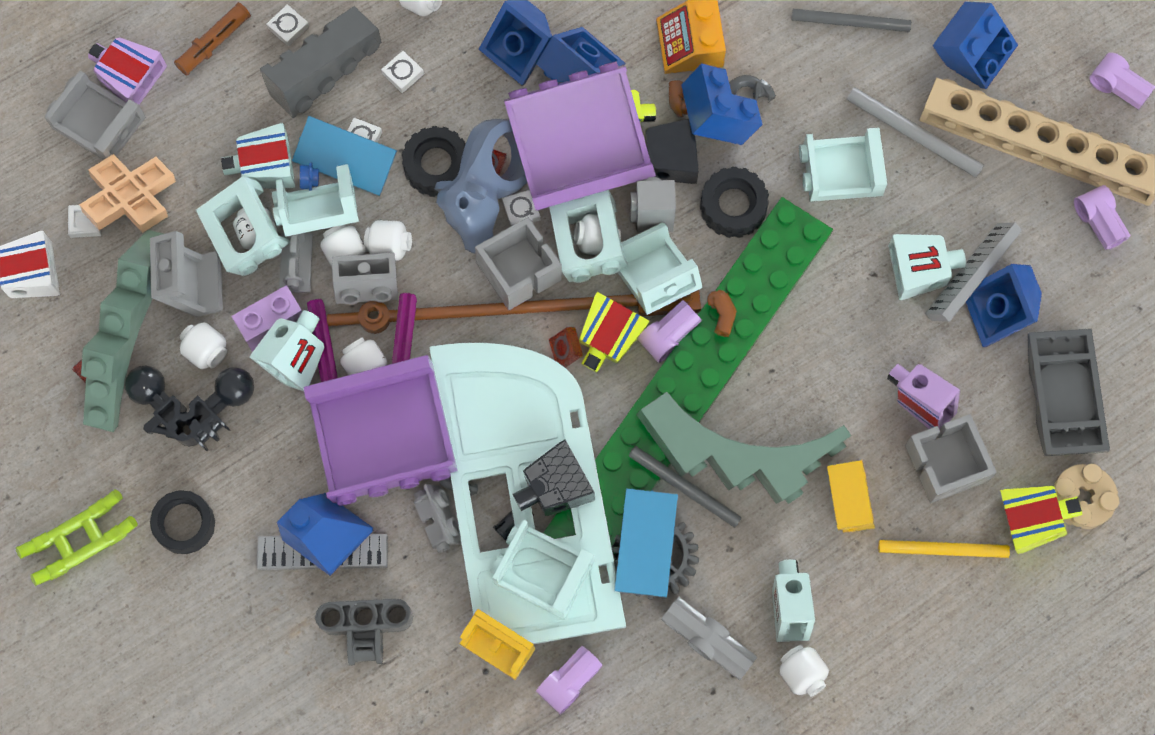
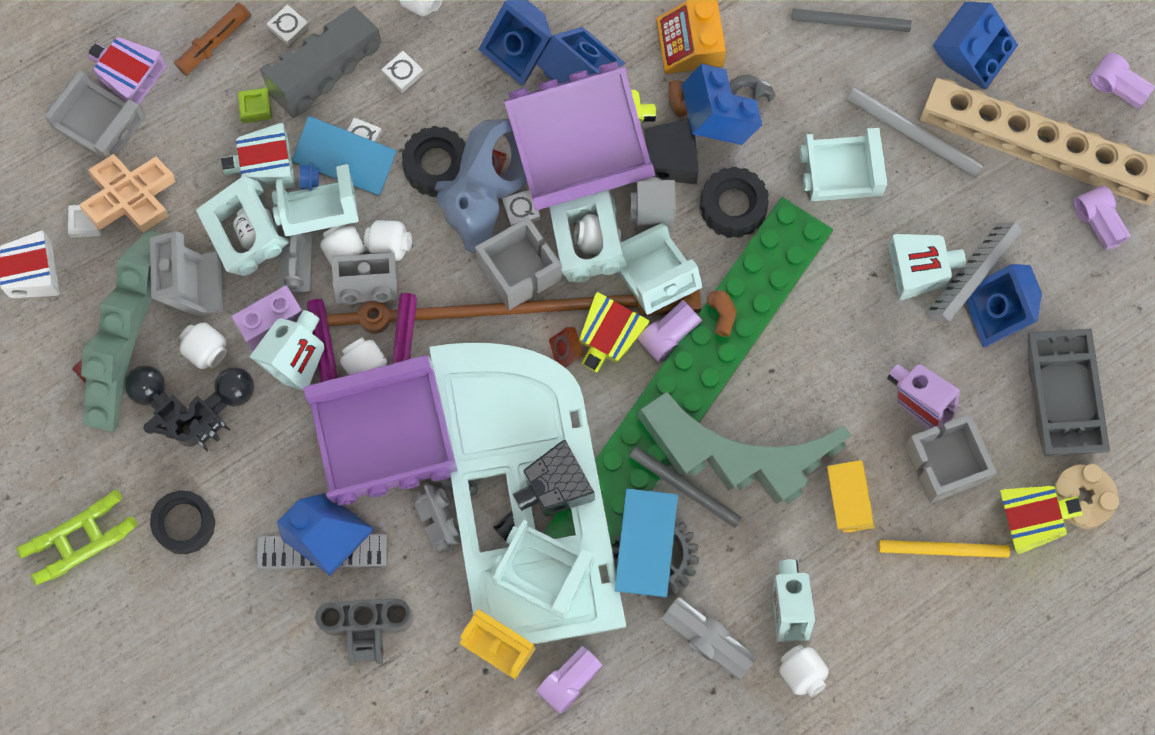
none -> lime tile [237,88,272,123]

